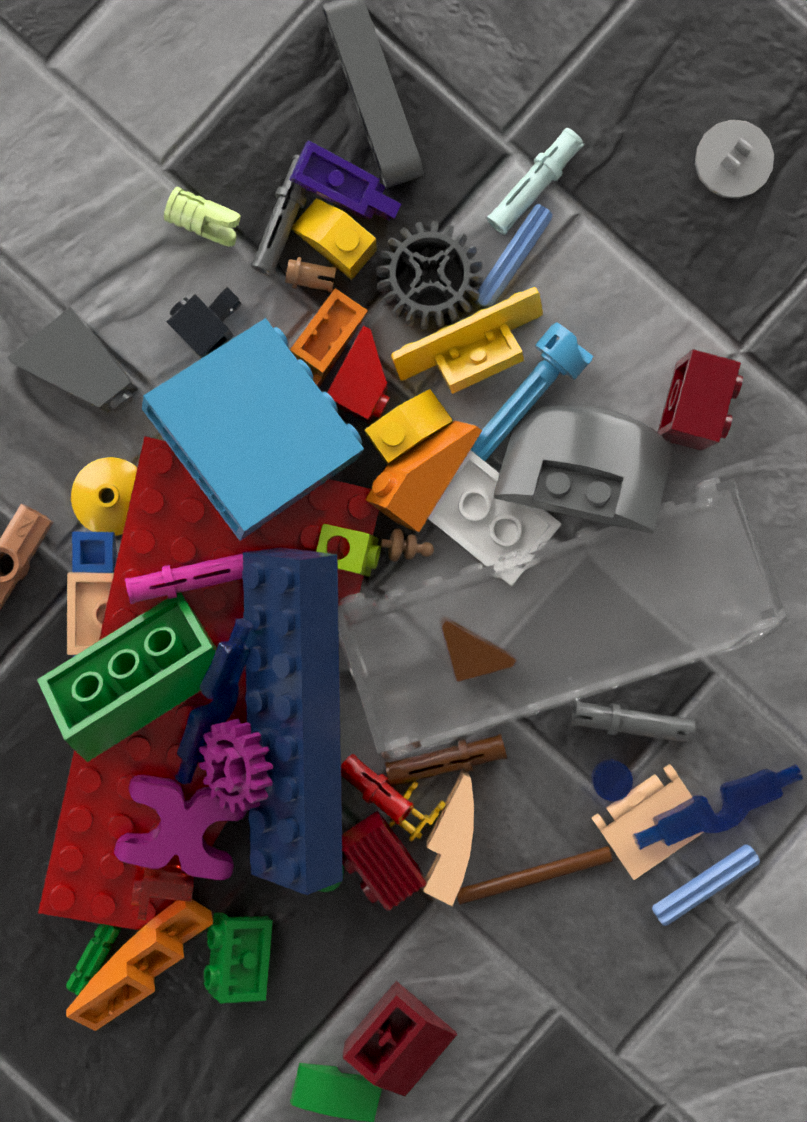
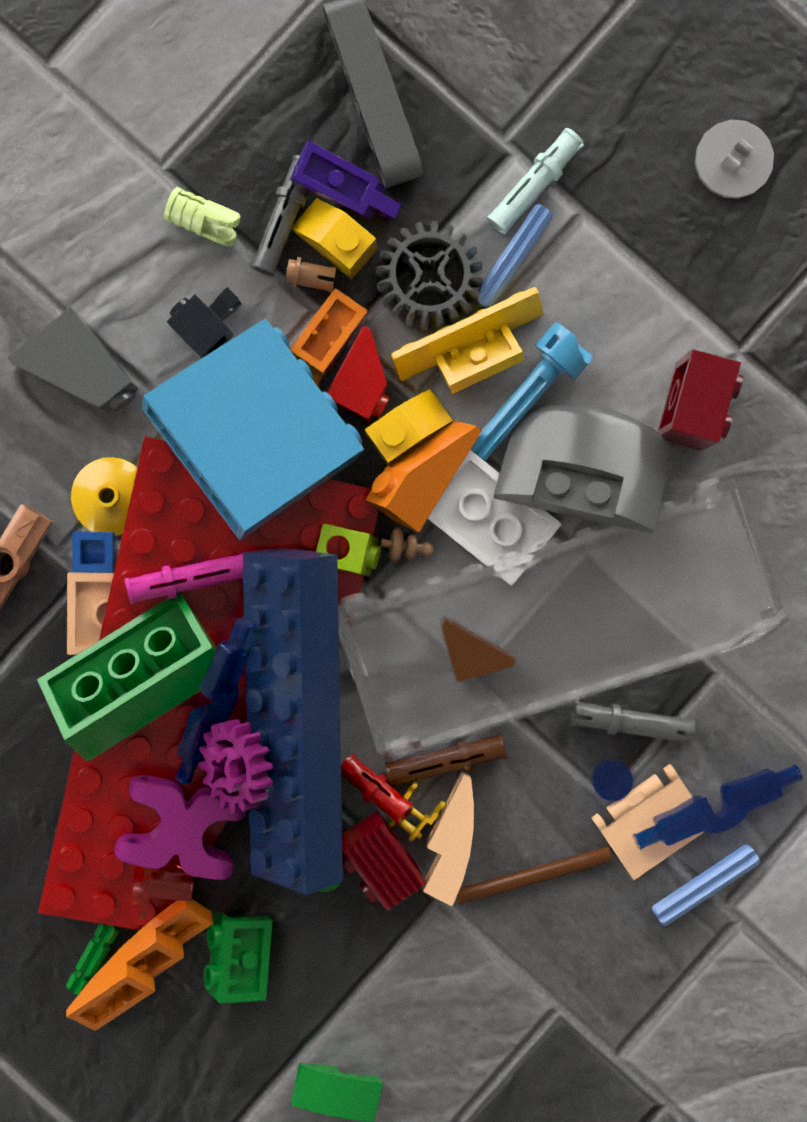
dark red slope [343,981,457,1096] -> none

